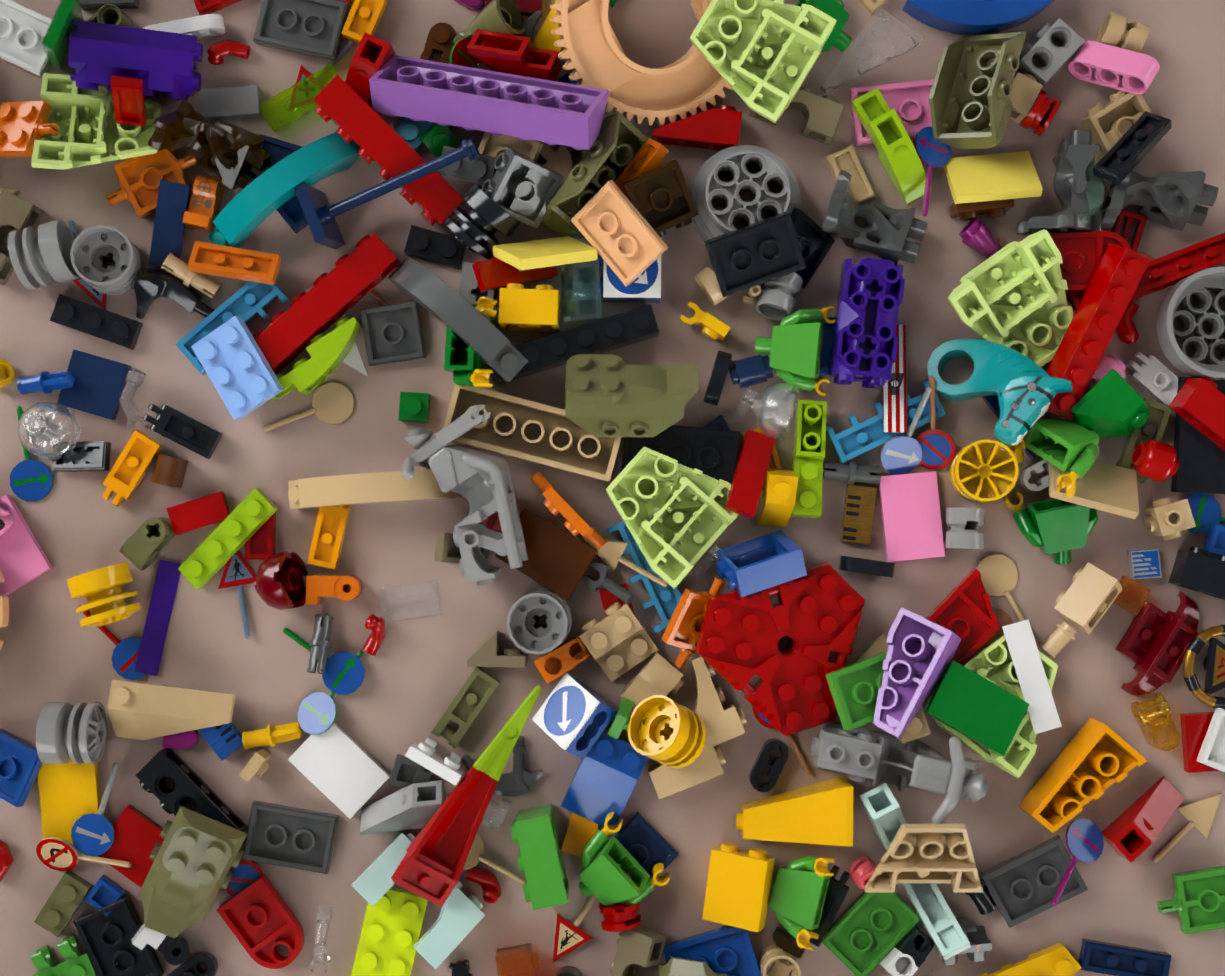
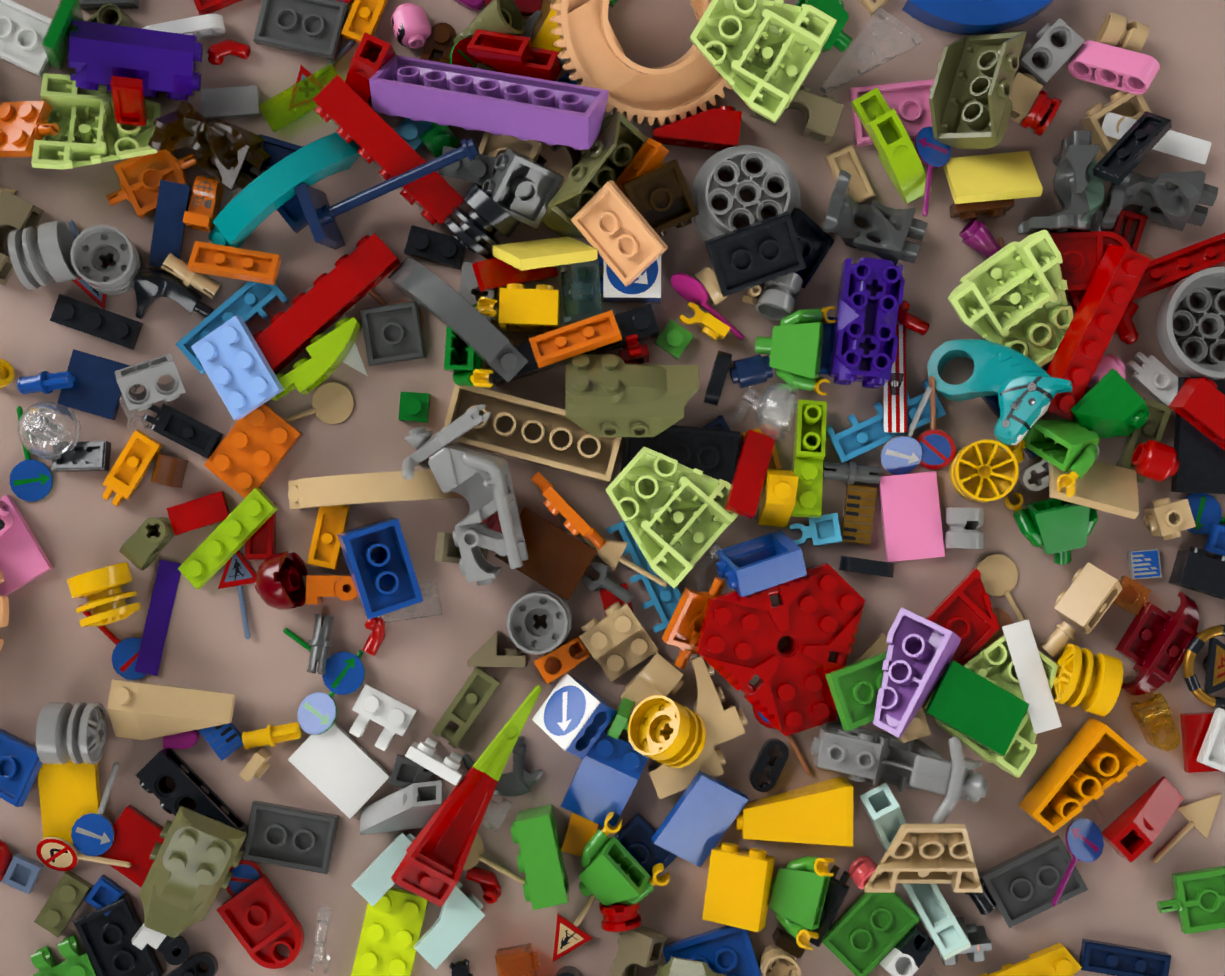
none -> sand blue plate [2,853,44,894]
none -> light grey brick [114,353,186,411]
none -> orange plate [204,403,303,498]
none -> blue slope [337,517,423,620]
none -> white plate [349,684,417,751]
none -> bright pink head [391,3,432,49]
none -> orange plate [529,310,622,368]
none -> red plate [619,334,649,364]
none -> tile [652,770,749,867]
none -> bright green plate [654,319,694,360]
none -> dark pink piece [671,273,744,340]
none -> medium azure plate [790,513,843,547]
none -> red arm [897,300,930,336]
none -> yellow wheel [1051,644,1124,717]
none -> white sticker [1102,112,1211,164]

